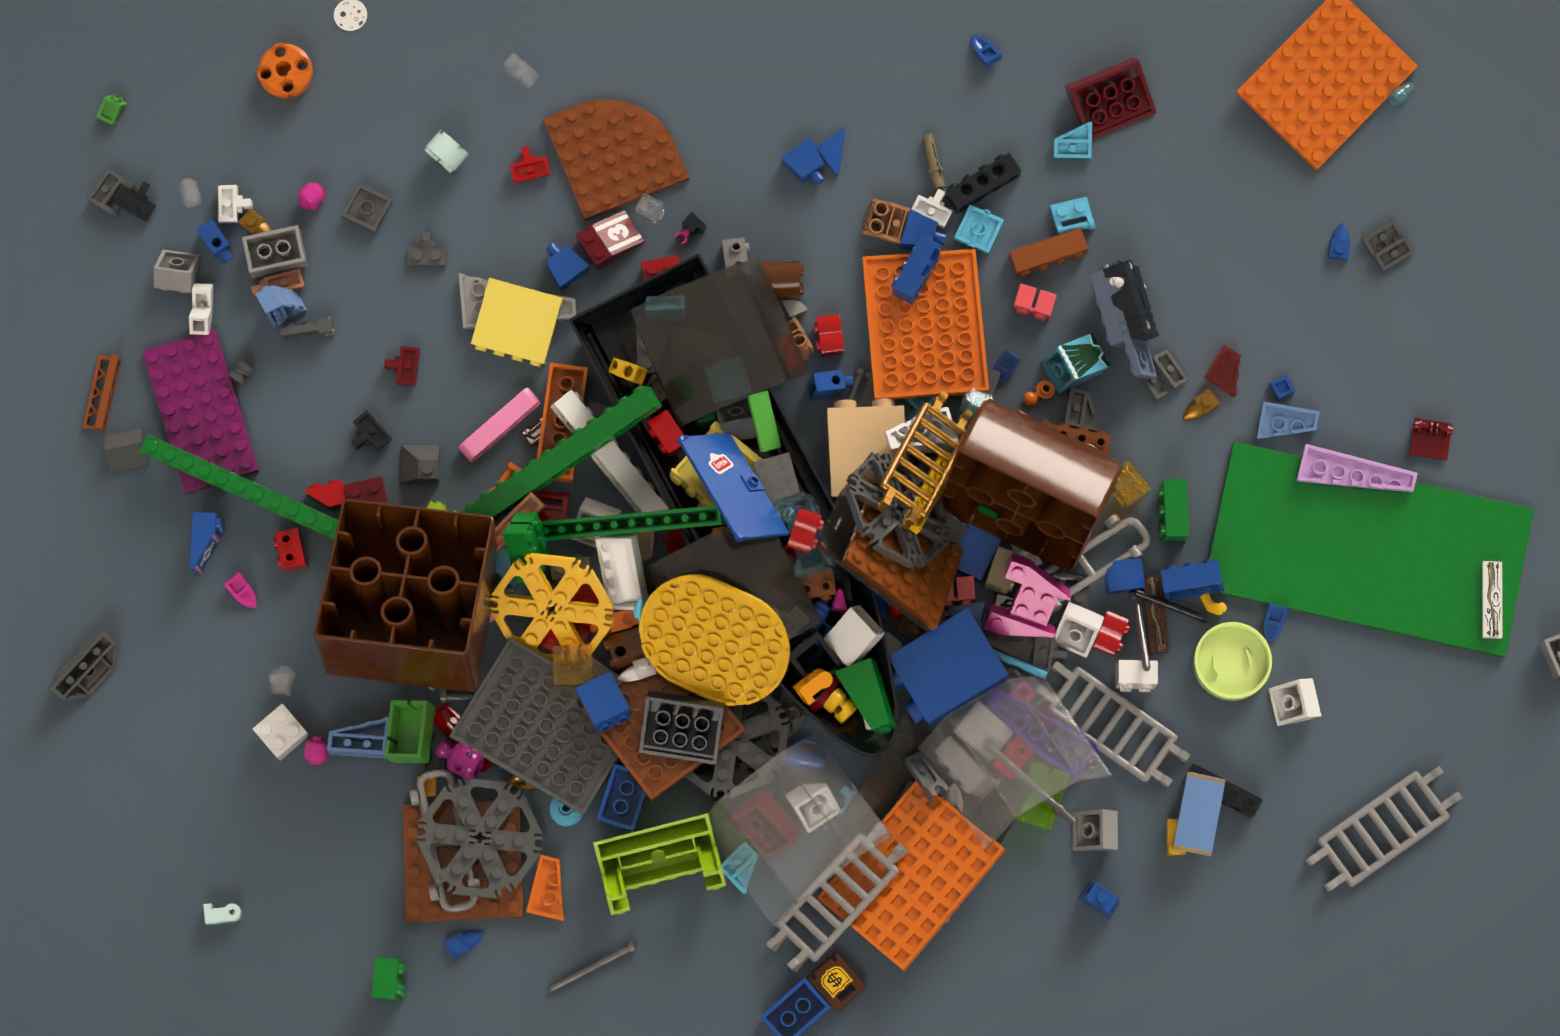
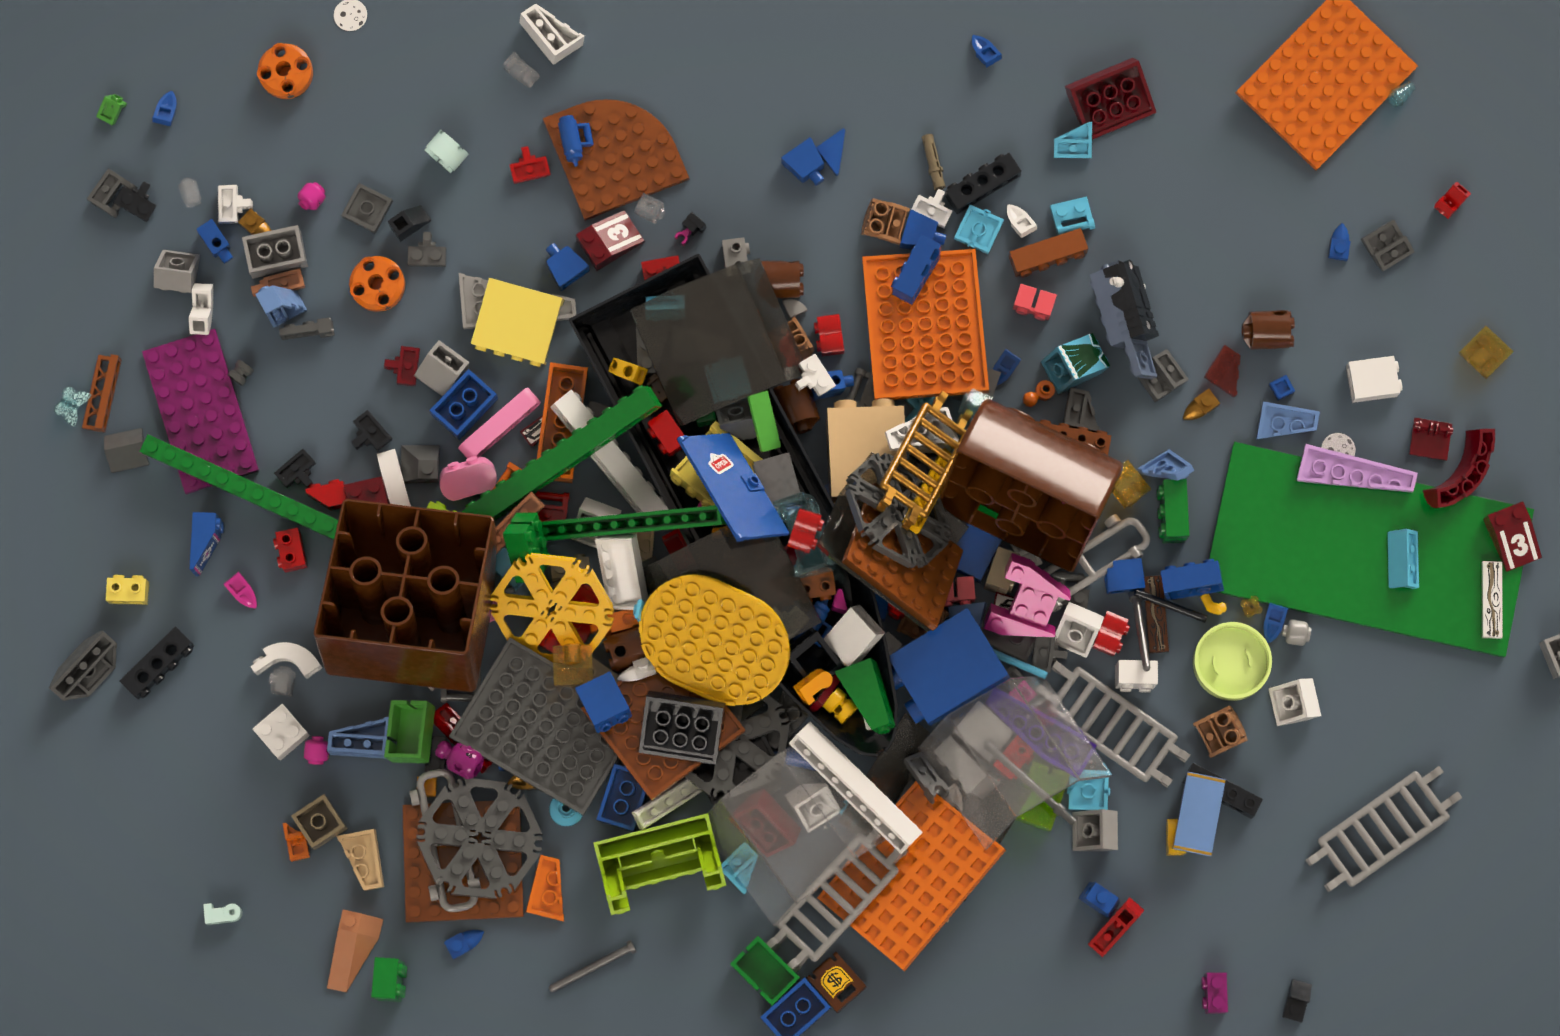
none -> clear light blue animal [54,387,91,427]
none -> light yellow brick [106,575,149,605]
none -> black brick [120,626,195,700]
none -> blue plate [152,91,177,127]
none -> white arch [250,642,323,679]
none -> black hinge [274,449,316,488]
none -> orange slope [283,823,310,862]
none -> dark tan brick [291,794,348,850]
none -> nougat wedge [327,910,384,993]
none -> tan wing [336,829,384,891]
none -> orange piece [349,256,405,312]
none -> white slope [377,449,411,506]
none -> black slope [388,205,431,242]
none -> light grey slope [414,340,470,396]
none -> blue brick [429,369,498,440]
none -> bright pink brick [439,456,497,501]
none -> white wedge [519,4,585,65]
none -> blue piece [558,115,594,167]
none -> white tile [632,773,703,830]
none -> green piece [730,936,800,1006]
none -> reddish brown cylinder [773,378,821,434]
none -> white brick [789,722,923,854]
none -> white hinge [795,354,836,396]
none -> white plate [1007,204,1037,238]
none -> medium azure plate [1067,771,1110,811]
none -> red slope [1088,897,1144,957]
none -> medium blue wing [1137,449,1194,481]
none -> medium nougat slope [1193,706,1248,758]
none -> magenta brick [1201,973,1228,1014]
none -> clear yellow plate [1241,596,1263,617]
none -> reddish brown cylinder [1242,310,1295,350]
none -> light grey head [1282,620,1311,646]
none -> black slope [1282,979,1312,1023]
none -> clear sticker [1321,433,1356,456]
none -> white brick [1346,356,1402,403]
none -> medium azure panel [1388,529,1419,589]
none -> dark red brick [1423,429,1495,508]
none -> red brick [1434,182,1471,219]
none -> clear yellow plate [1459,326,1514,379]
none -> dark red slope [1483,501,1542,572]

